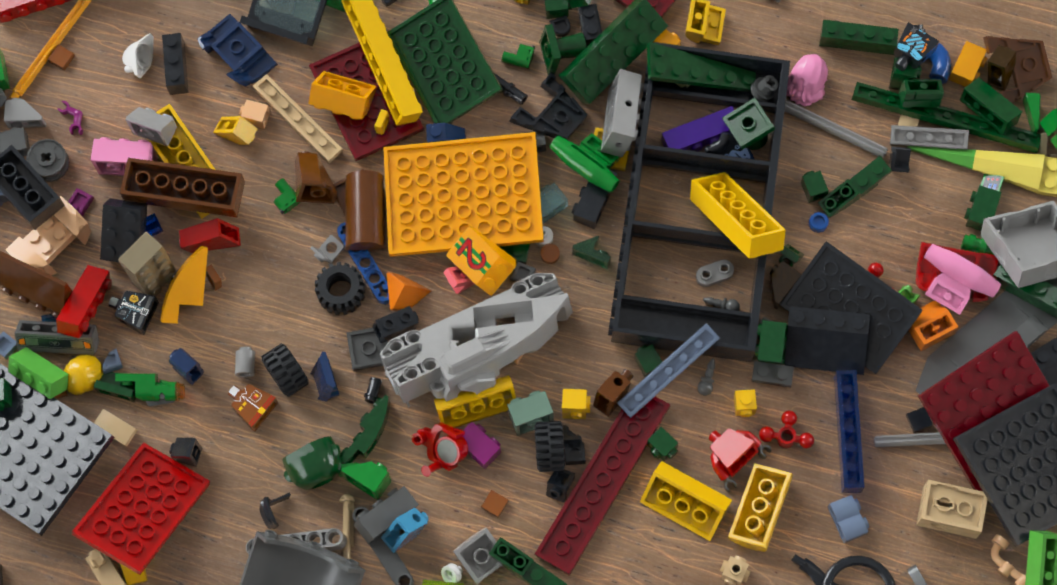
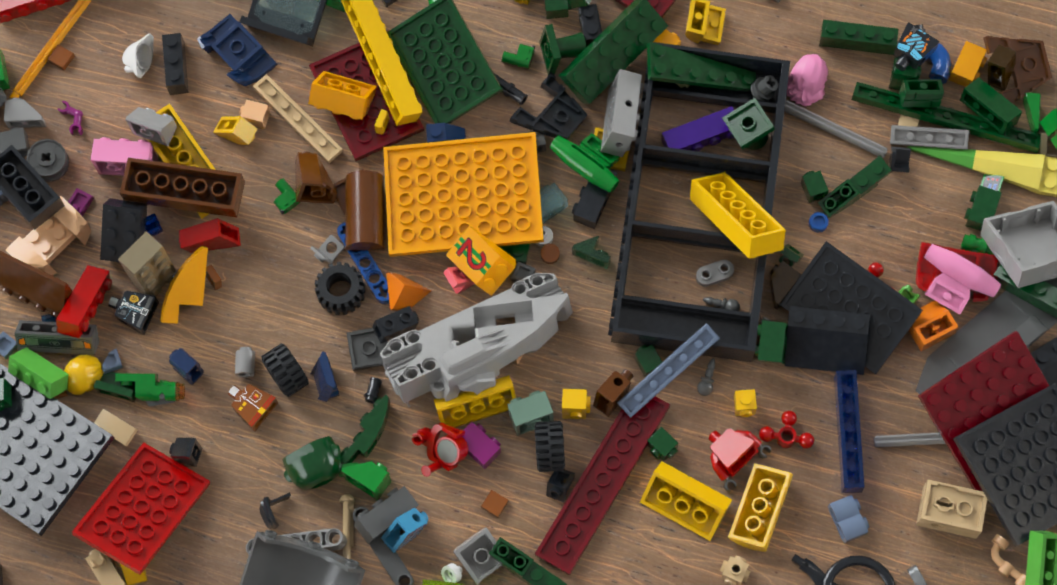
black tile [549,15,571,37] -> none
black slope [563,425,586,465] -> none
black arm [704,132,755,160] -> none
dark grey plate [752,361,794,388] -> none
black tile [906,407,933,433] -> none

